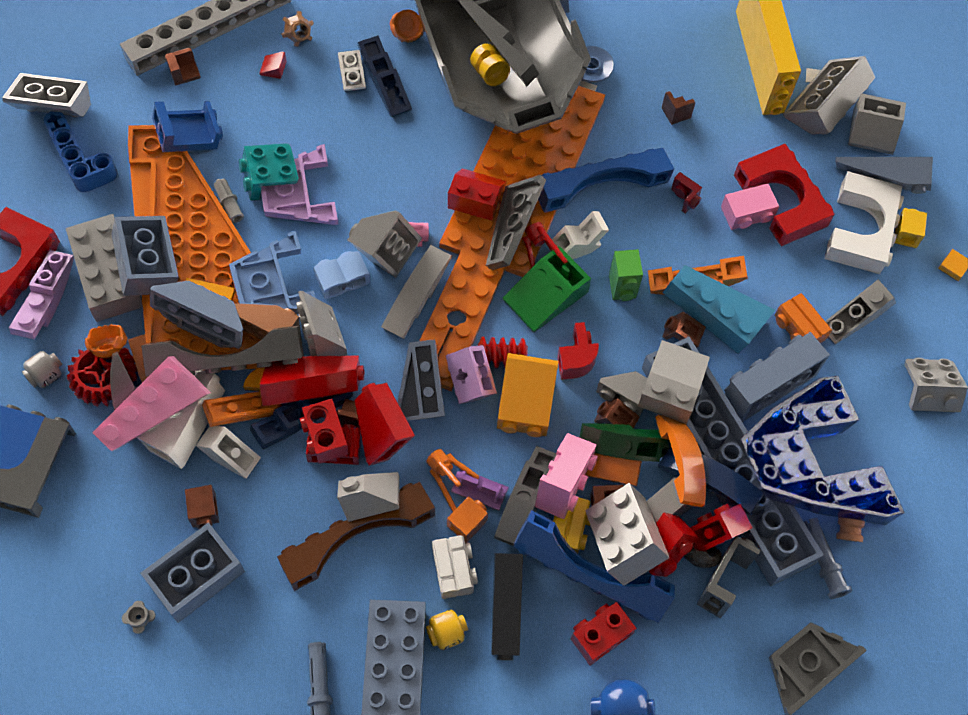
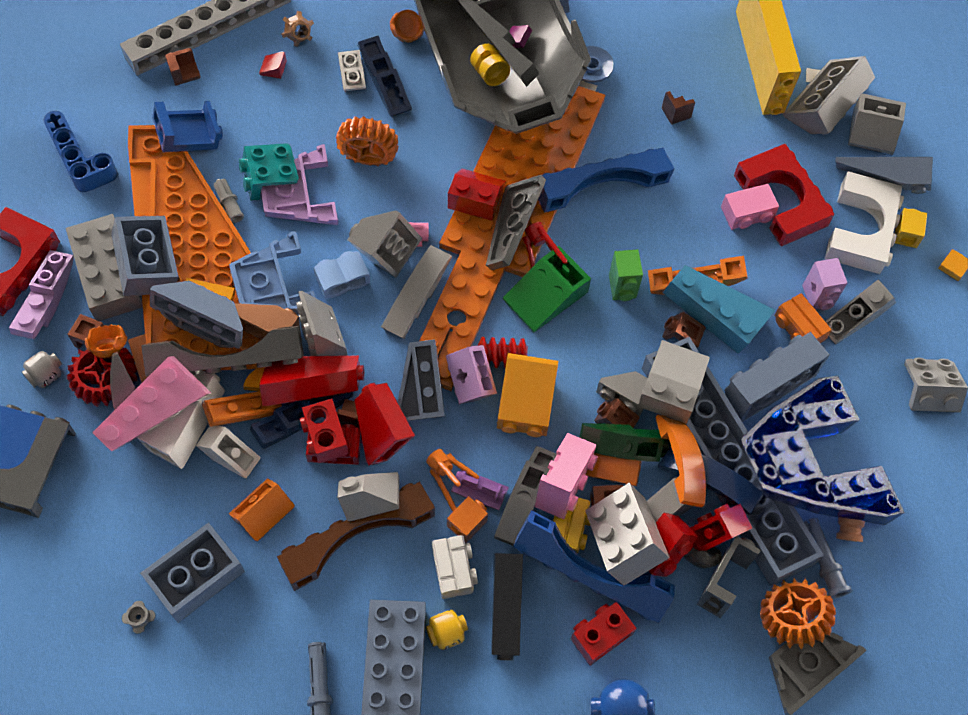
light grey slope [2,73,91,117] -> none
copper brick [185,485,219,529] -> none
white brick [552,211,609,259] -> none
red brick [557,322,599,380] -> none
dark red bracket [671,172,702,214] -> none
none -> copper panel [67,314,104,348]
none -> orange panel [229,478,295,541]
none -> orange gear [336,116,399,166]
none -> magenta tile [509,25,533,48]
none -> orange gear [760,578,836,650]
none -> lavender brick [802,258,847,310]

